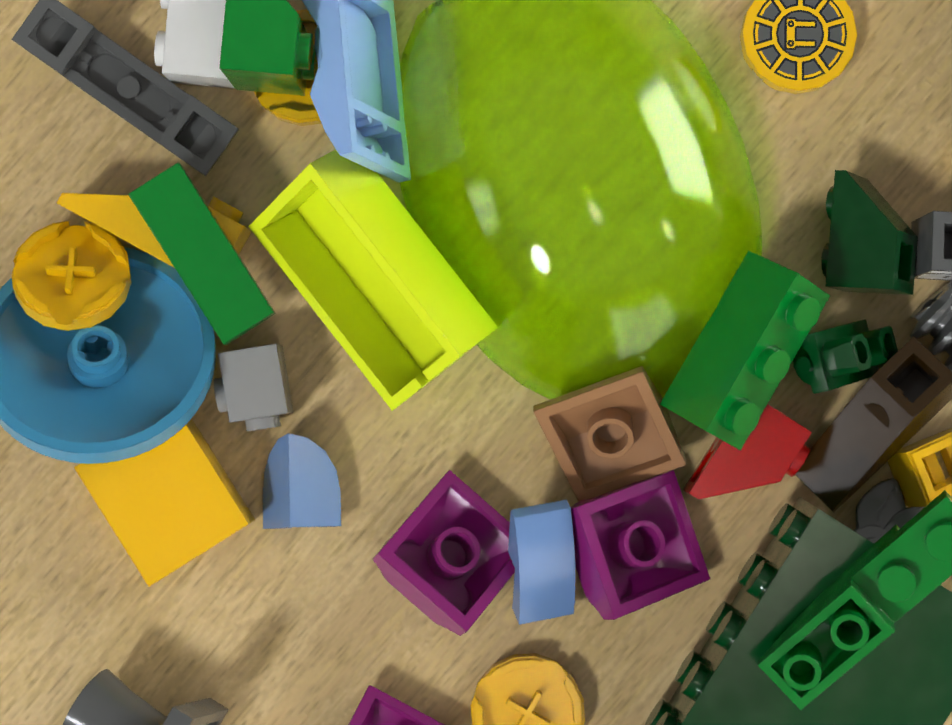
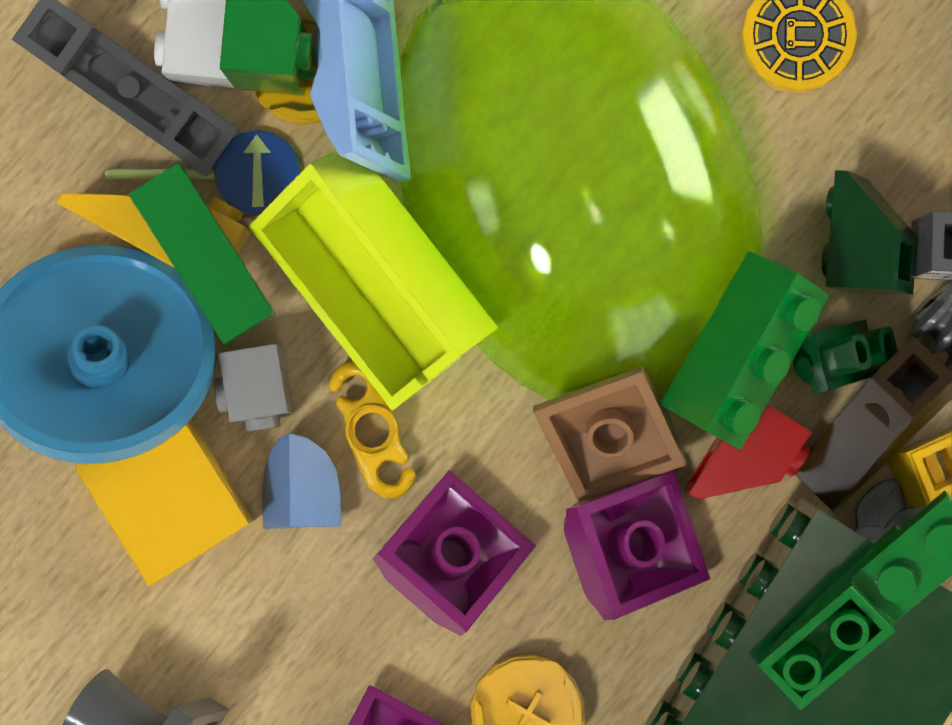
yellow tile [11,221,132,331] -> none
medium blue slope [508,500,576,625] -> none
none -> blue piece [105,130,300,216]
none -> yellow piece [328,361,416,499]

